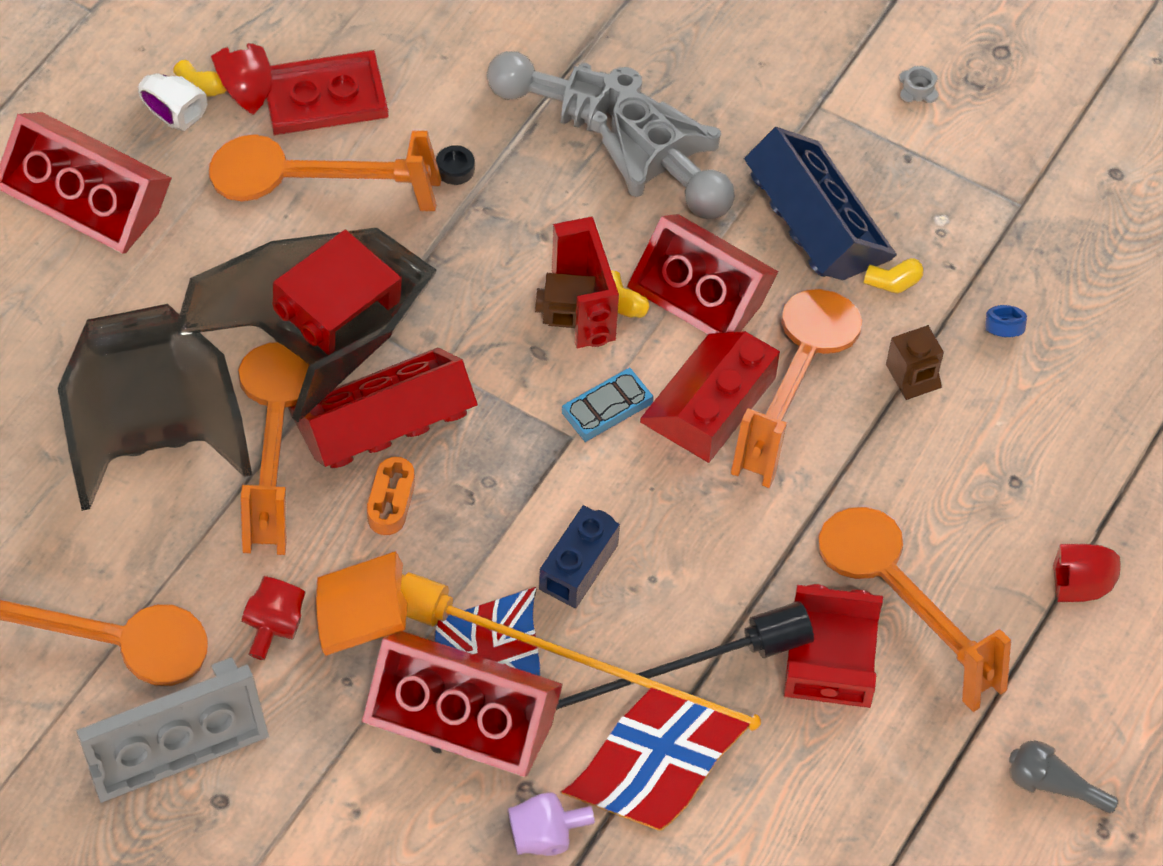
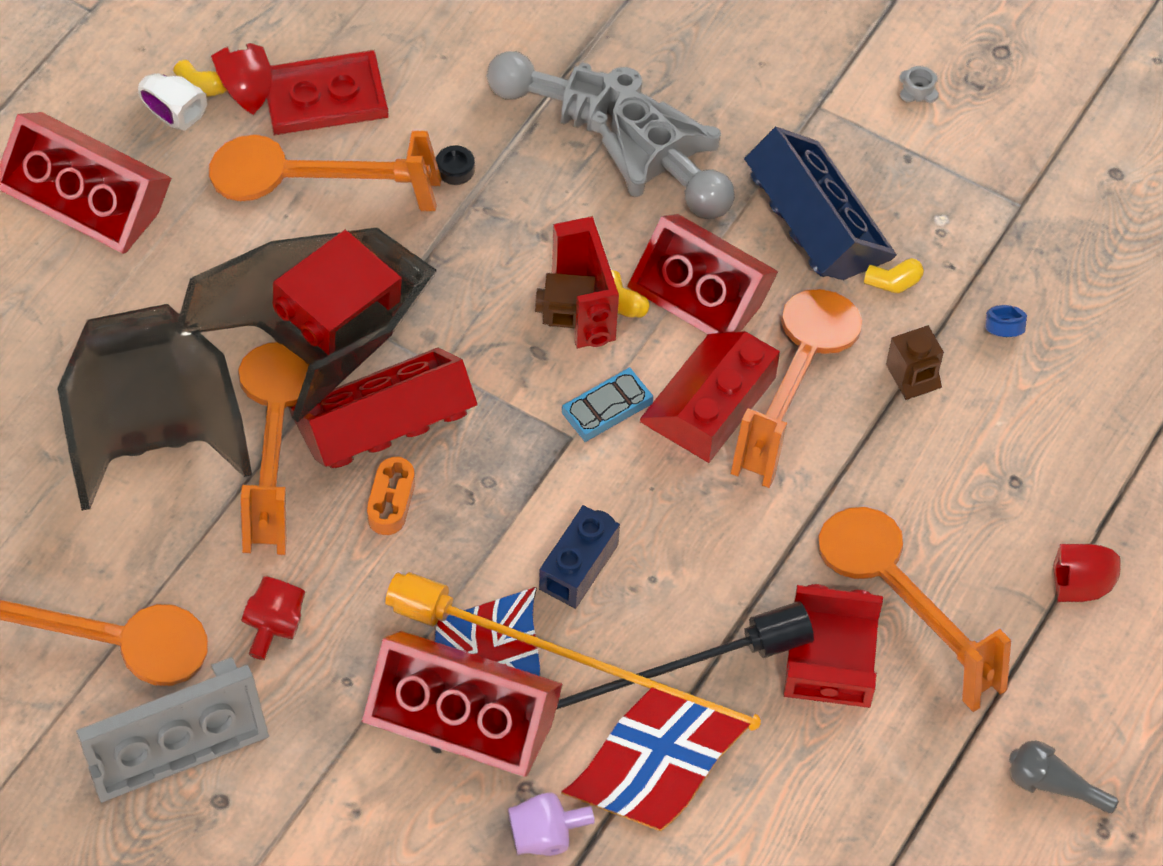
orange slope [316,551,408,656] -> none

